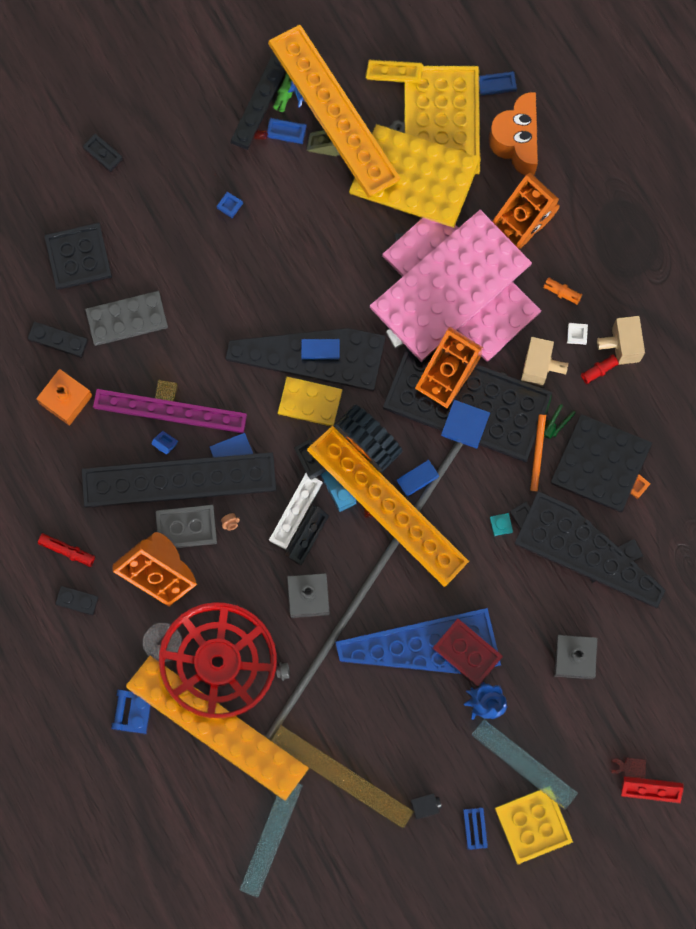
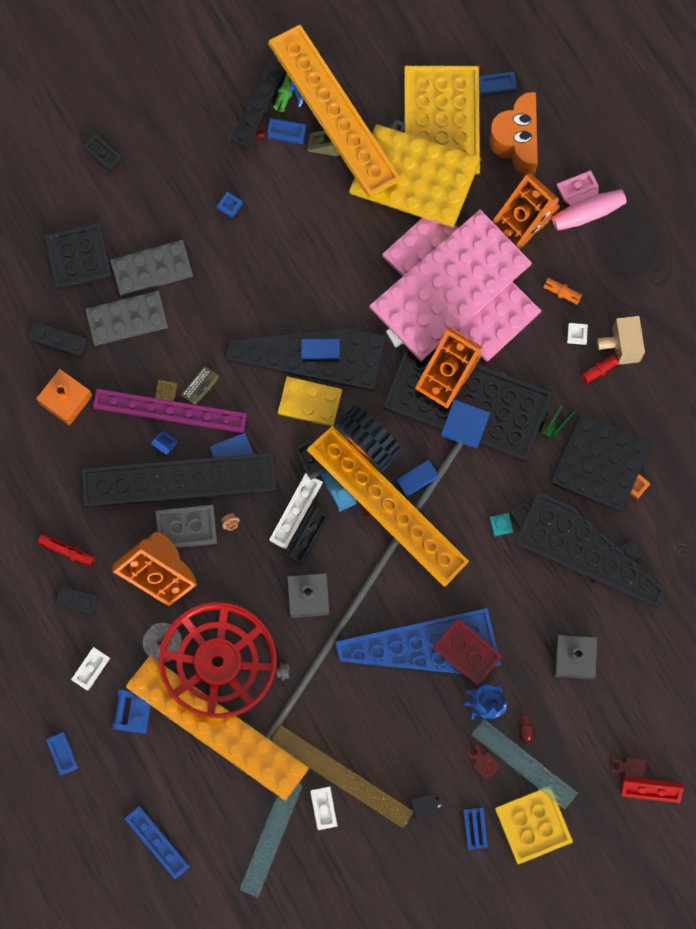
yellow tile [366,60,423,83] -> none
tan brick [521,337,568,387] -> none
orange bar [530,414,546,491] -> none
none -> blue tile [46,731,79,776]
none -> white plate [71,647,110,691]
none -> dark grey plate [110,240,193,297]
none -> blue tile [124,806,190,880]
none -> slope [181,366,219,405]
none -> white plate [311,787,337,830]
none -> clear red plate [466,745,501,780]
none -> clear red cylinder [519,716,535,744]
none -> bright pink plate [552,171,626,231]

